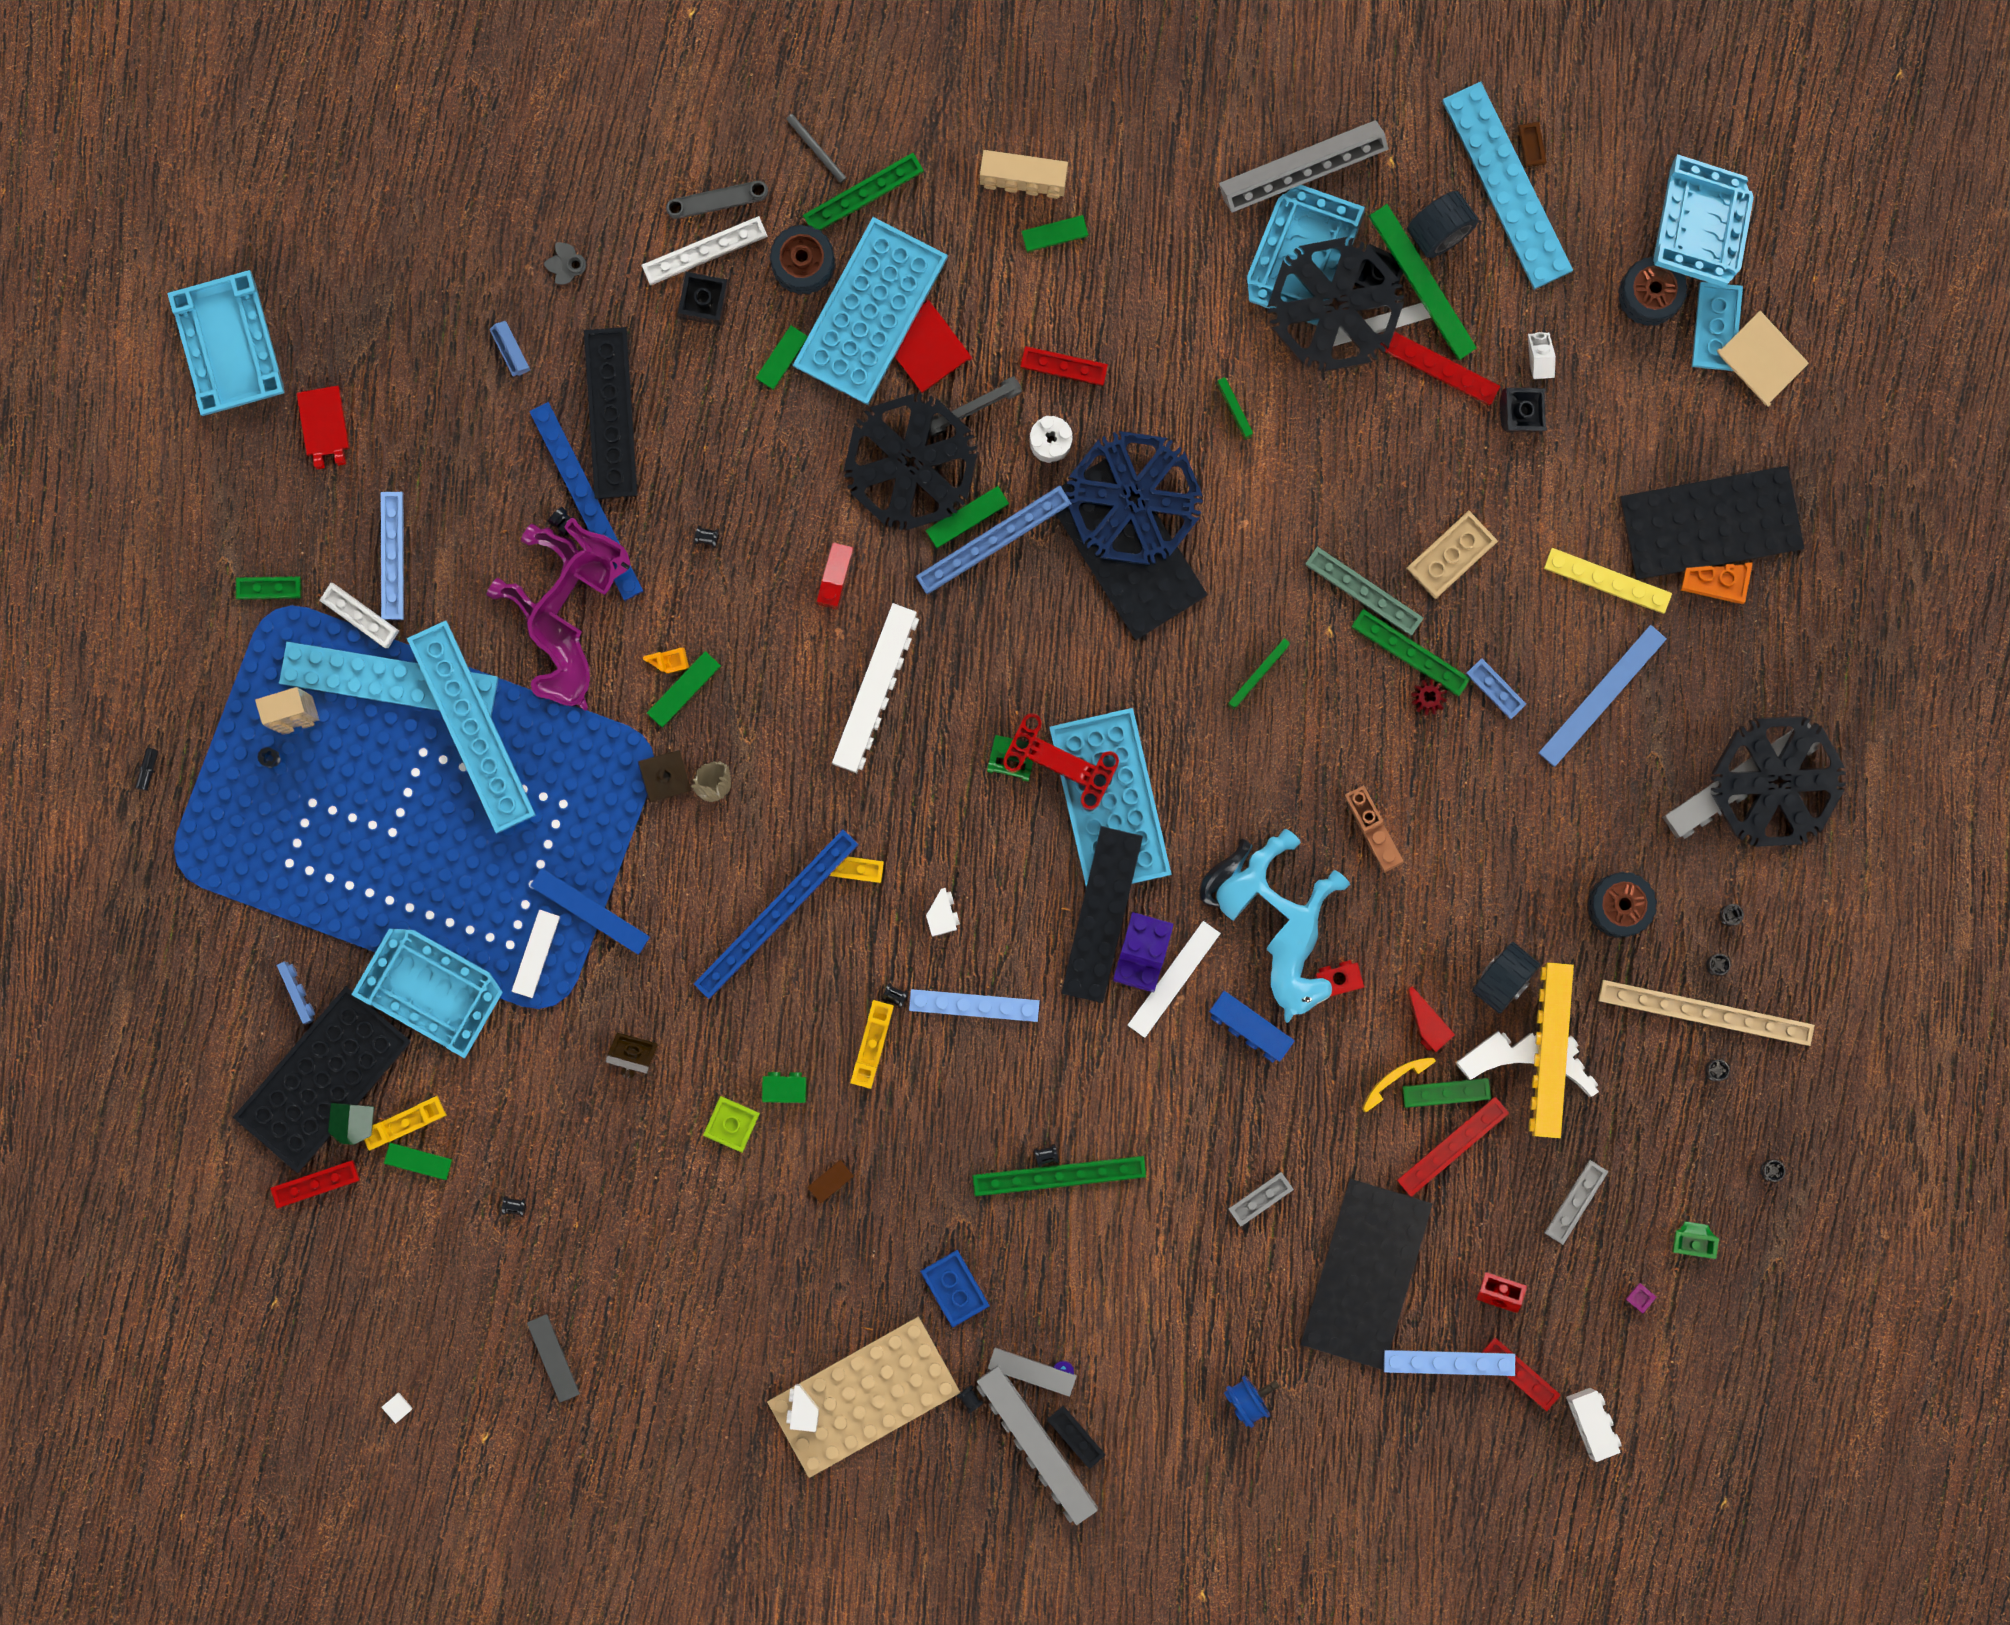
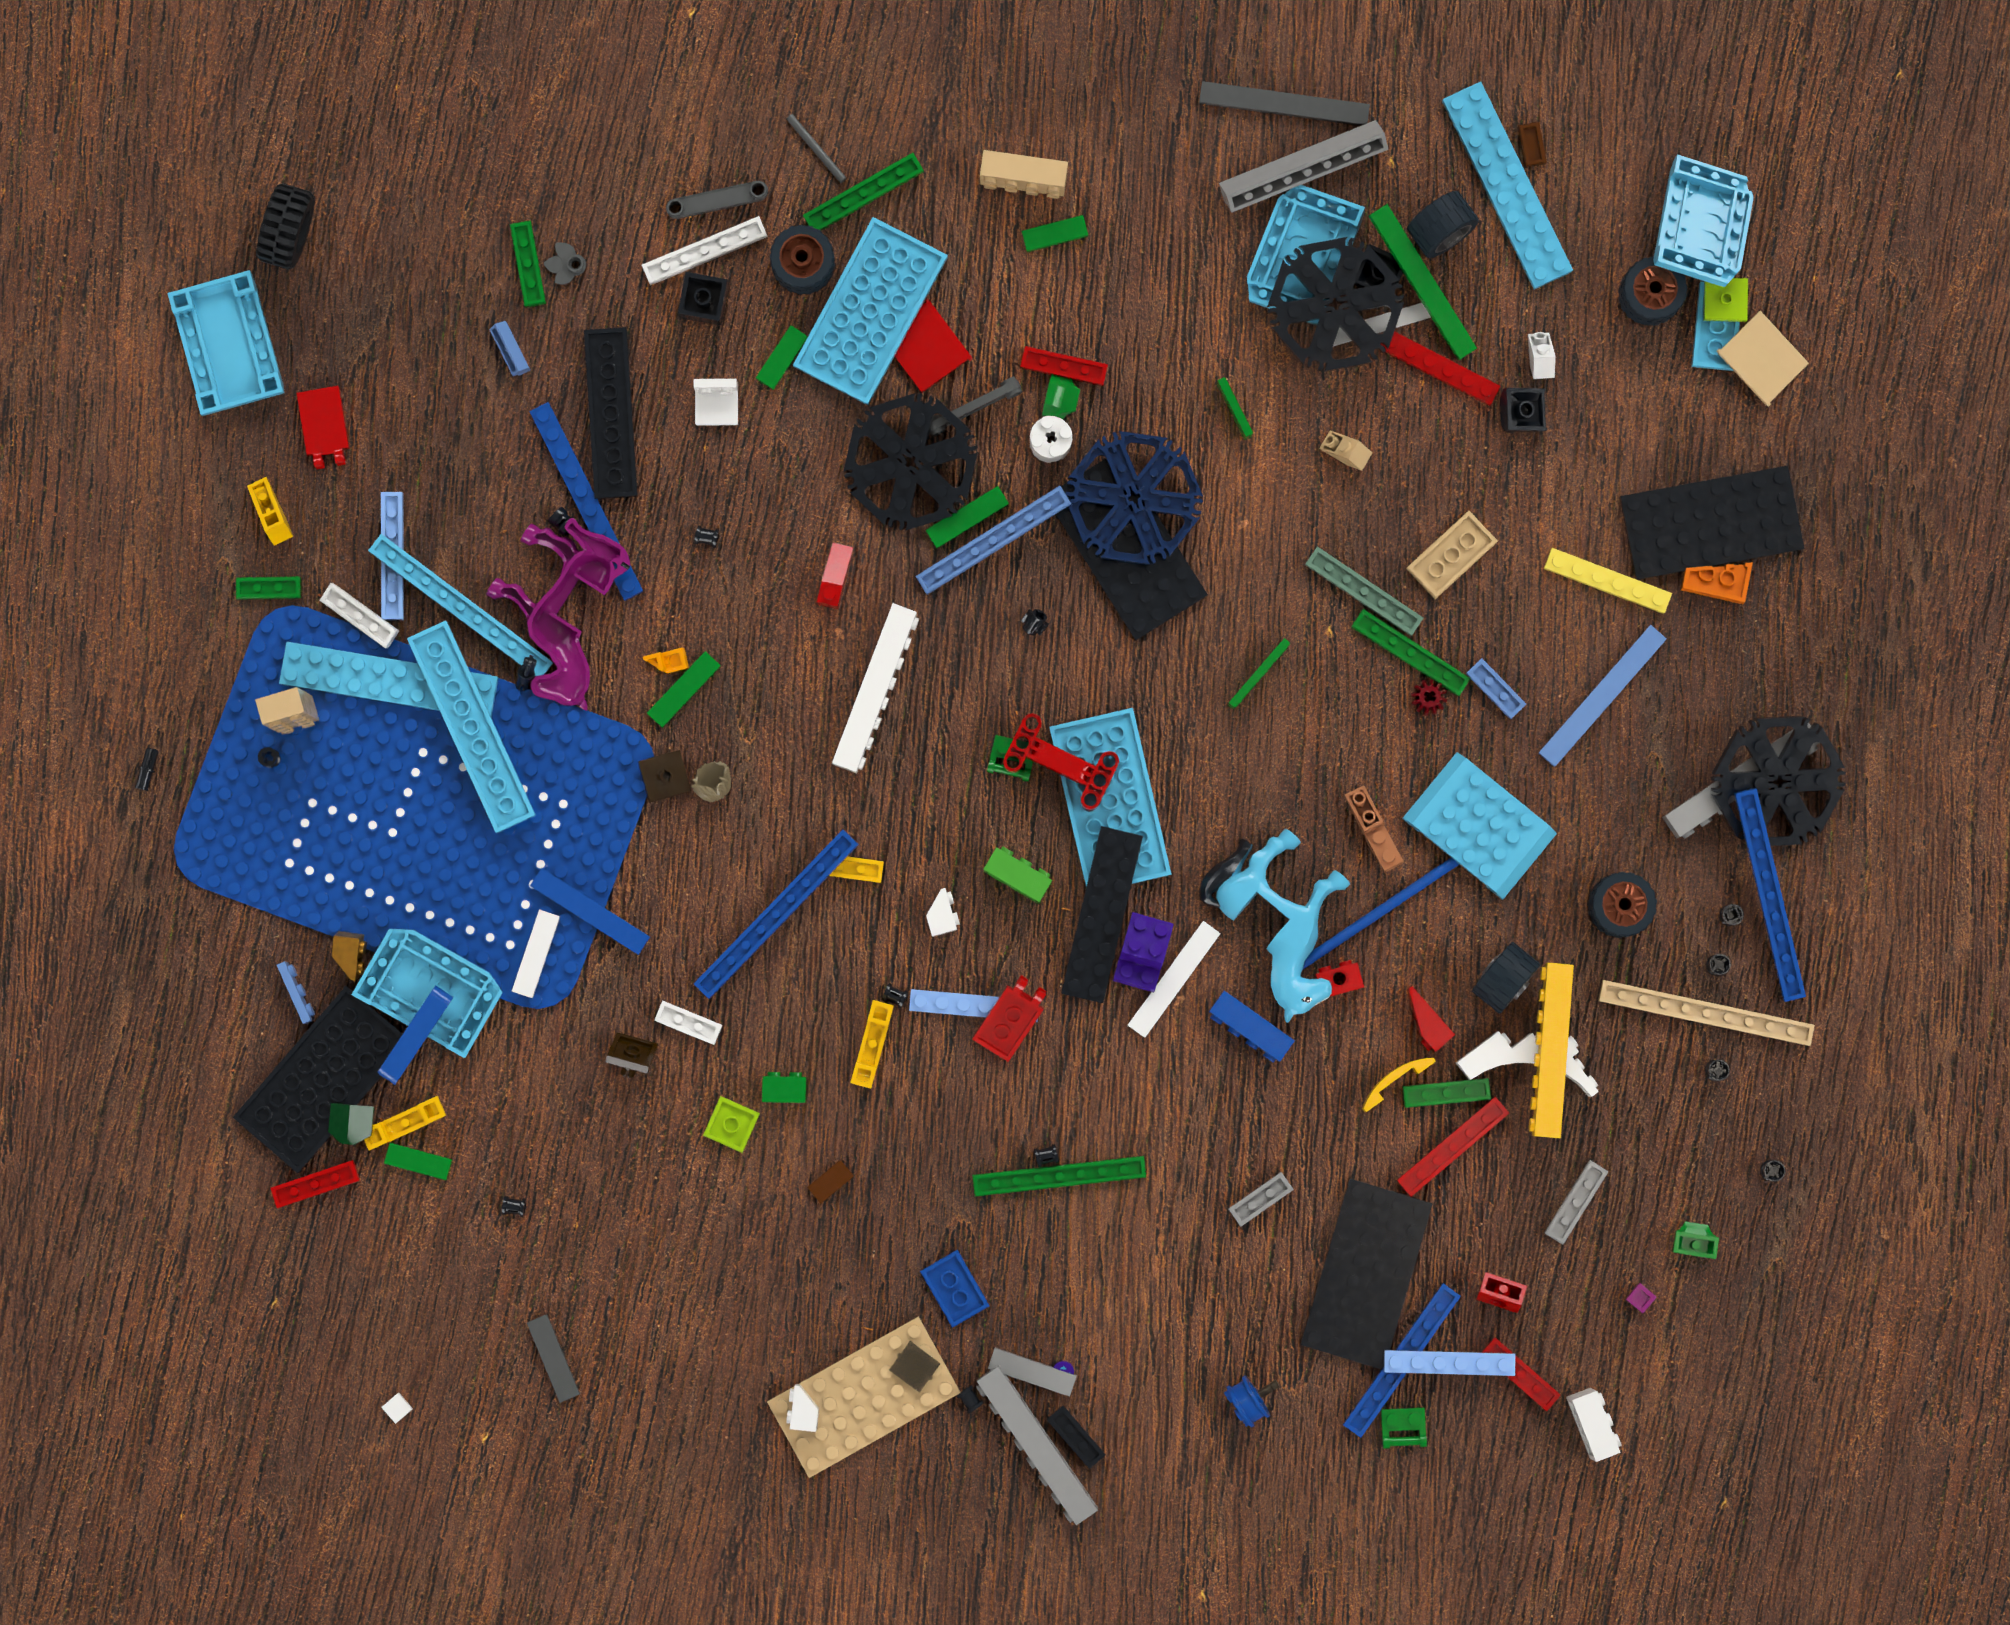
none -> yellow slope [247,477,293,546]
none -> black tyre [256,183,315,270]
none -> pearl gold slope [332,931,367,981]
none -> medium azure plate [368,534,553,677]
none -> blue beam [377,985,453,1085]
none -> green tile [510,220,546,308]
none -> black axle [515,655,537,691]
none -> white plate [654,1001,723,1045]
none -> white bracket [694,379,738,426]
none -> clear smoke piece [889,1341,941,1393]
none -> red tile [972,975,1046,1062]
none -> bright green piece [983,846,1052,904]
none -> black gear [1021,609,1049,635]
none -> green slope [1042,374,1080,419]
none -> dark grey tile [1199,81,1370,126]
none -> blue piece [1303,857,1460,969]
none -> tan slope [1319,430,1373,471]
none -> blue plate [1343,1283,1461,1438]
none -> green plate [1381,1407,1427,1449]
none -> medium azure slope [1402,752,1557,900]
none -> lime plate [1703,278,1748,322]
none -> blue plate [1734,788,1806,1002]

